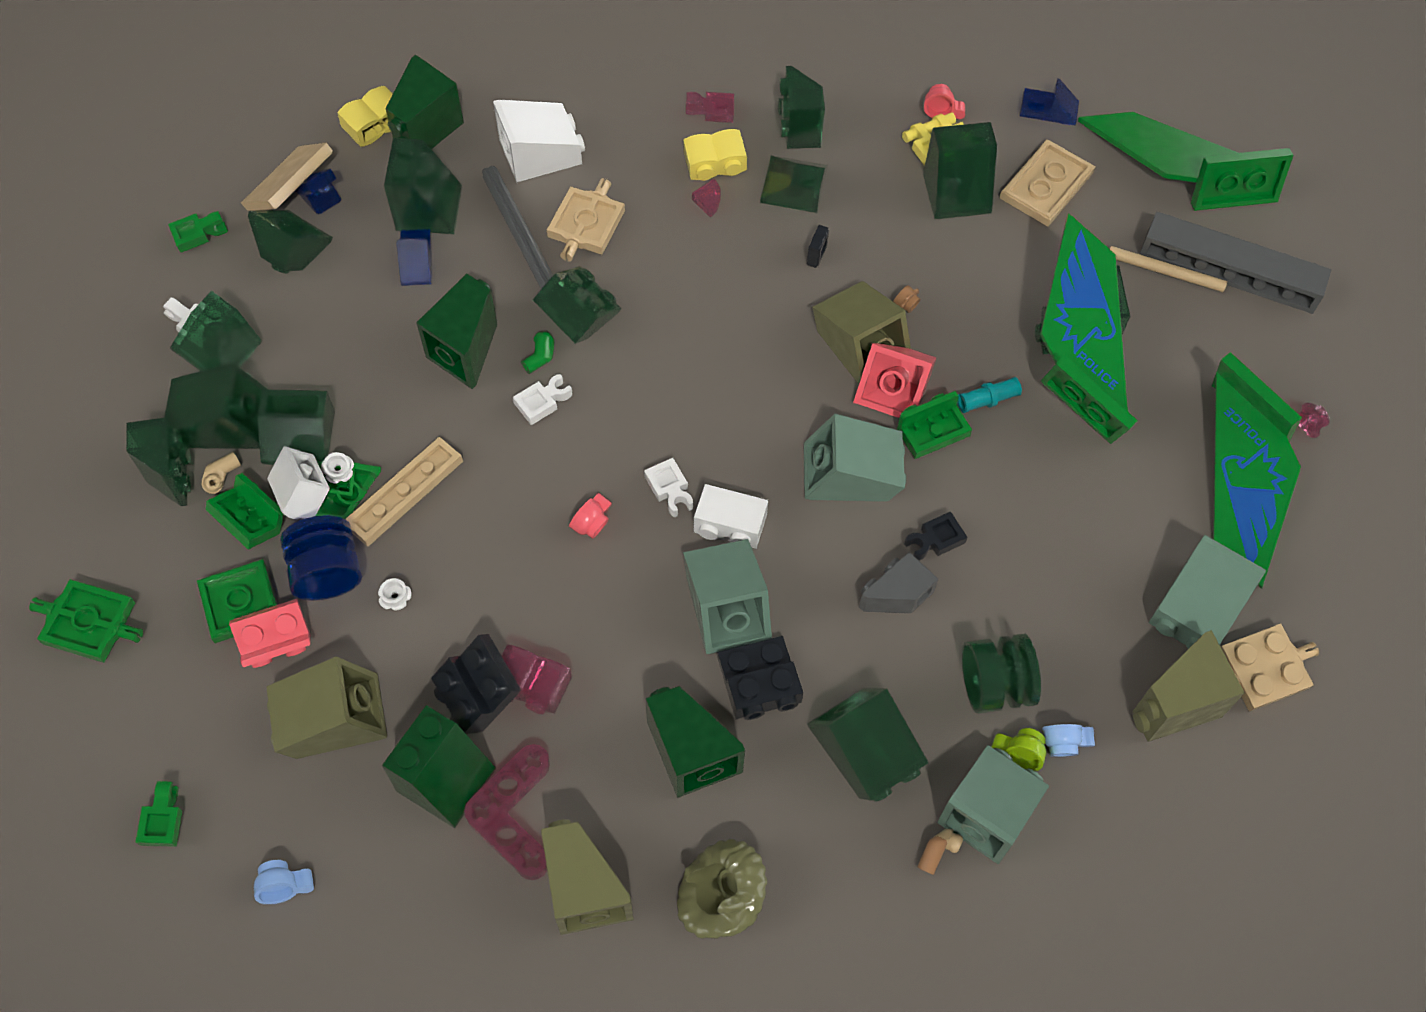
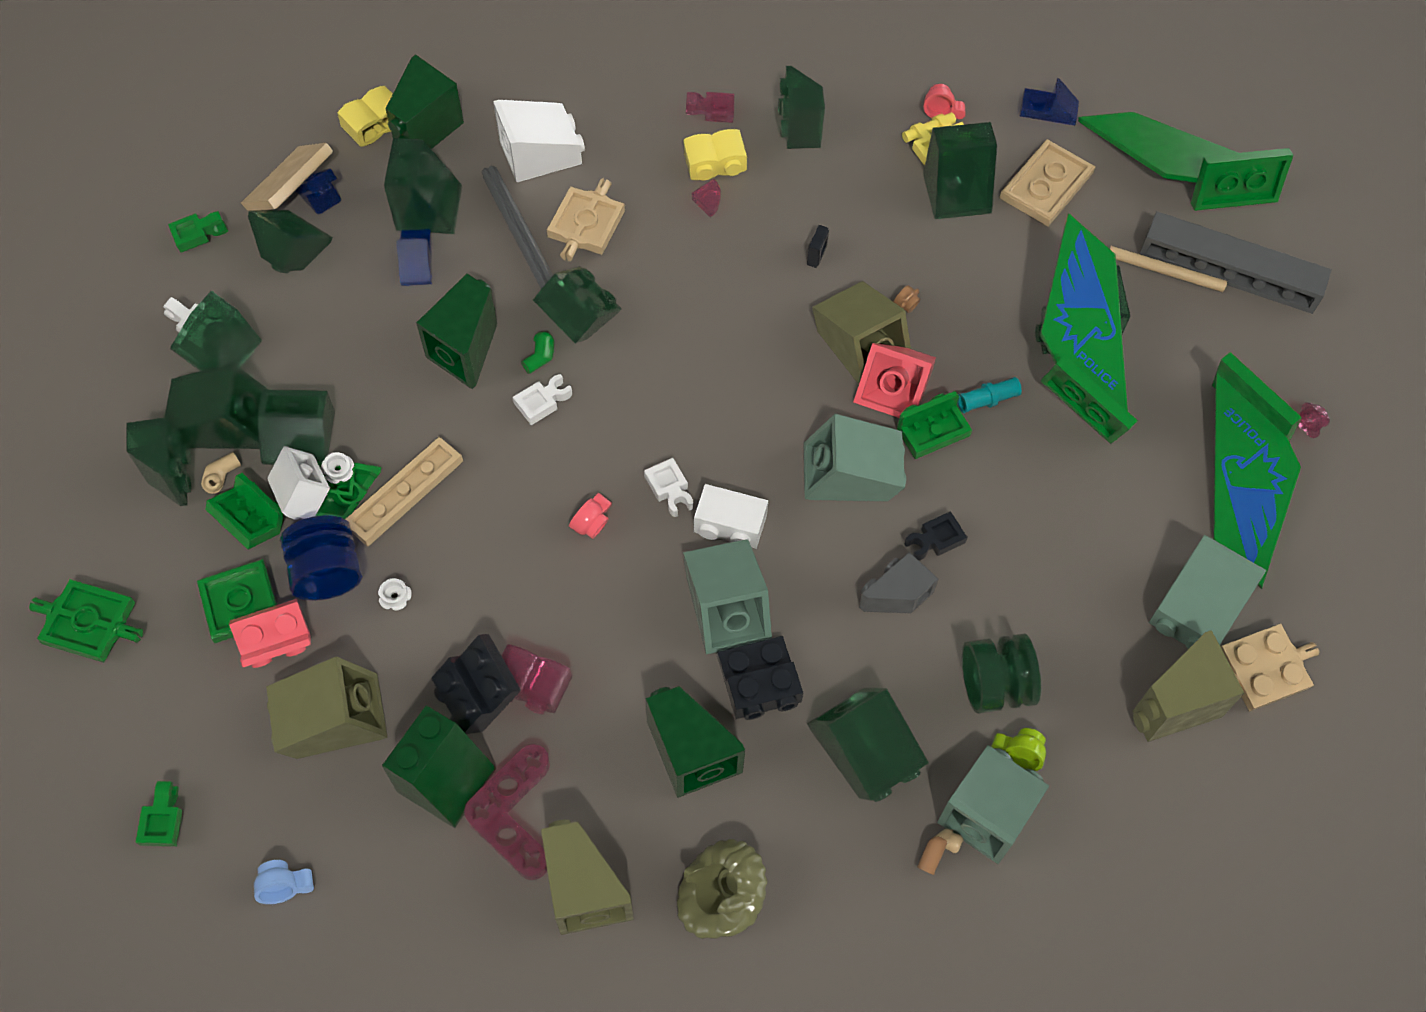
clear green slope [760,155,828,213] -> none
light blue piece [1042,724,1095,757] -> none

